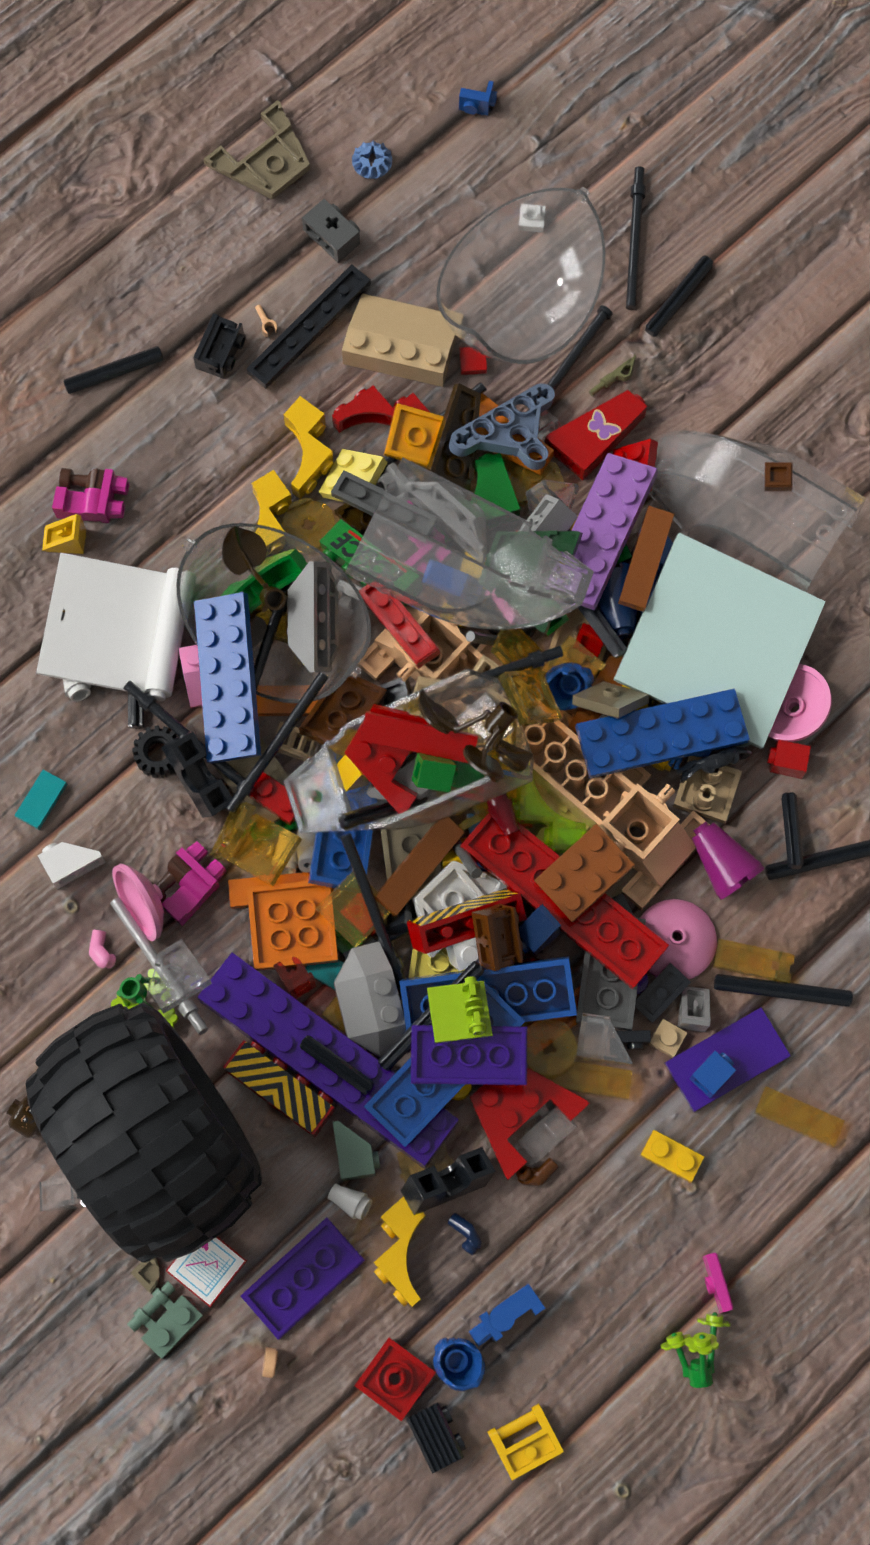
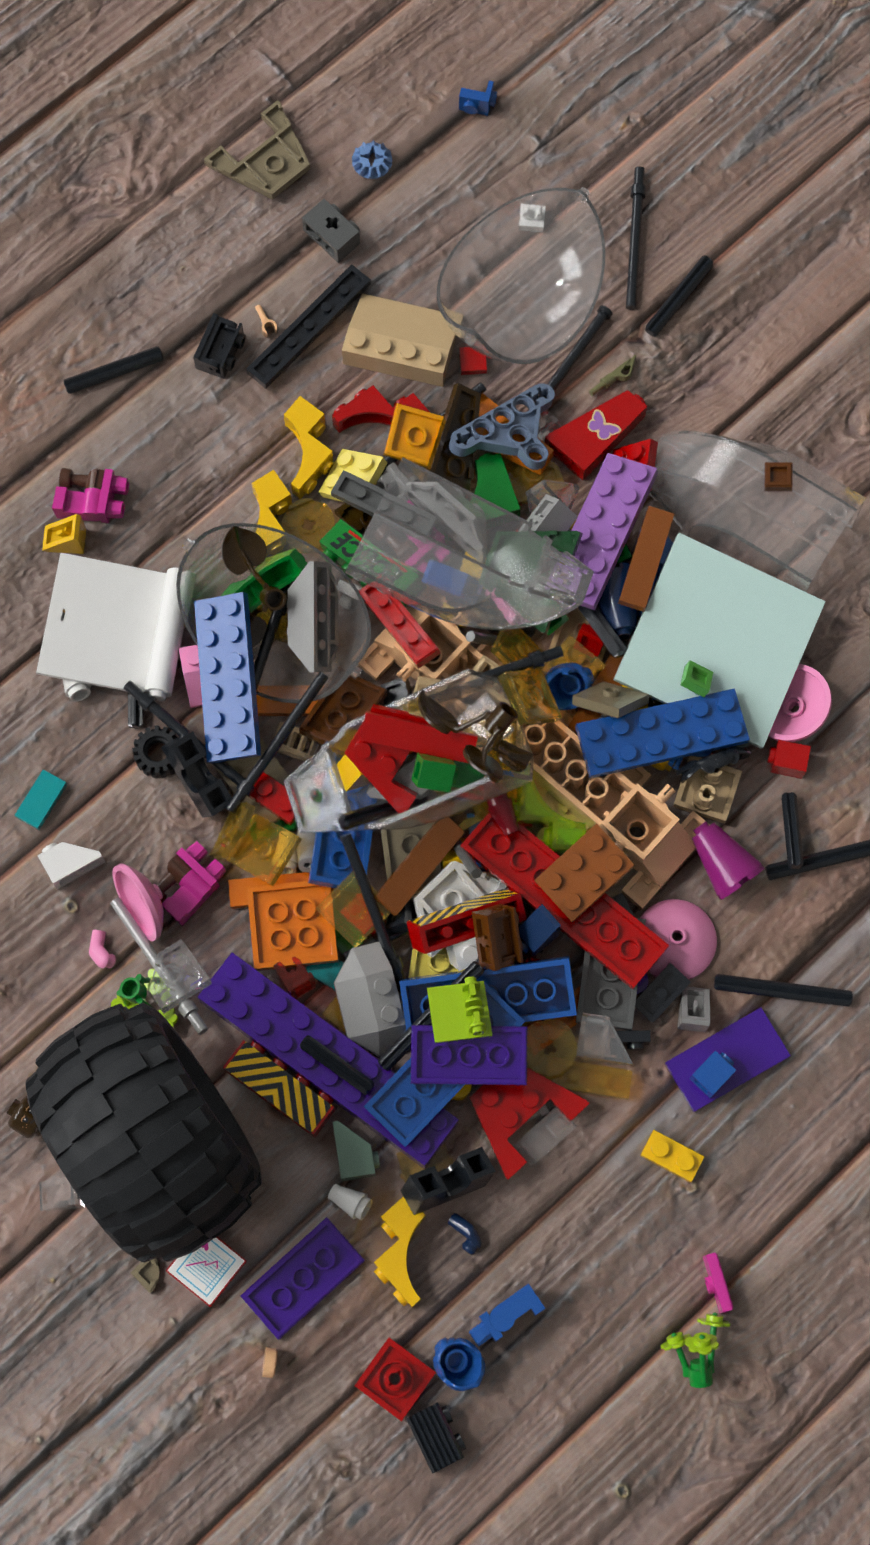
sand green plate [127,1281,203,1359] -> none
yellow plate [487,1403,564,1480] -> none
reddish brown arm [516,1158,559,1186] -> none
tan plate [649,1019,687,1058] -> none
clear yellow plate [713,939,795,983] -> none
clear yellow plate [754,1086,845,1148] -> none
none -> bright green plate [680,660,714,697]

